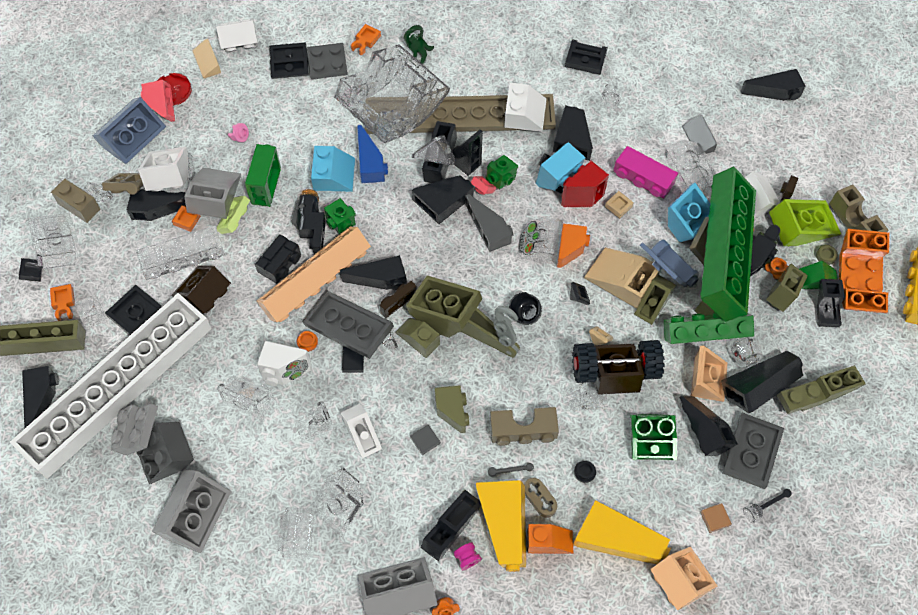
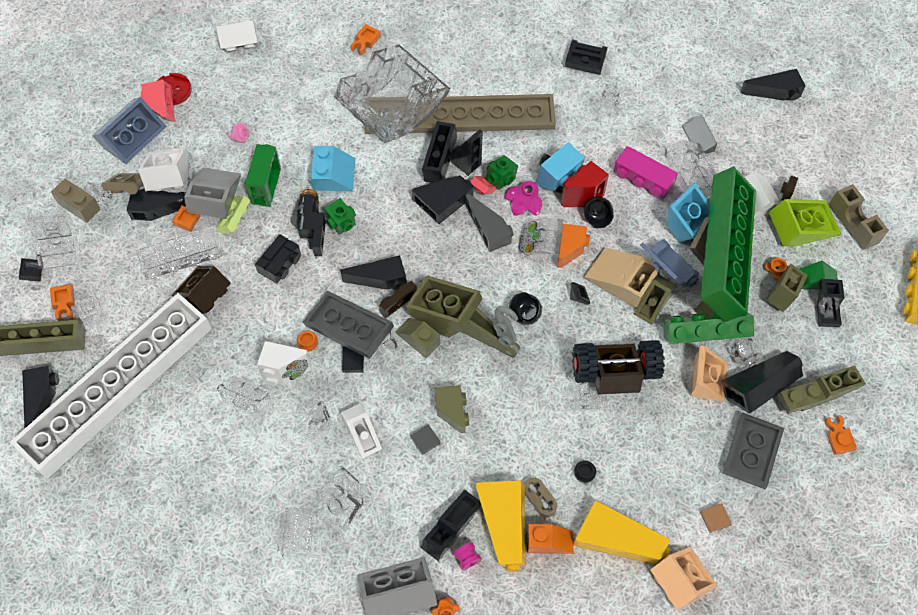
black plate [105,285,162,336] -> none
light grey plate [111,403,158,455] -> none
dark grey slope [137,422,194,484] -> none
light grey slope [152,470,232,553] -> none
tan slope [192,39,221,79] -> none
light nougat brick [256,226,371,322] -> none
black slope [269,42,309,79] -> none
dark grey plate [307,43,348,80] -> none
blue slope [357,125,388,183] -> none
dark green piece [403,25,434,66] -> none
clear slope [412,135,455,165] -> none
dark grey hinge [488,463,534,477] -> none
dark tan arch [490,407,559,446] -> none
white slope [505,83,546,132] -> none
black slope [553,105,593,161] -> none
tan slope [589,326,613,345] -> none
tan plate [605,191,634,219] -> none
green slope [630,414,677,460] -> none
black slope [679,396,738,456] -> none
clear hinge [743,489,792,524] -> none
black hinge [750,224,780,277] -> none
olive tile [816,245,838,265] -> none
orange slope [839,229,890,314] -> none
none -> dark pink plate [504,181,542,216]
none -> black hair [583,196,614,229]
none -> orange plate [825,415,857,455]

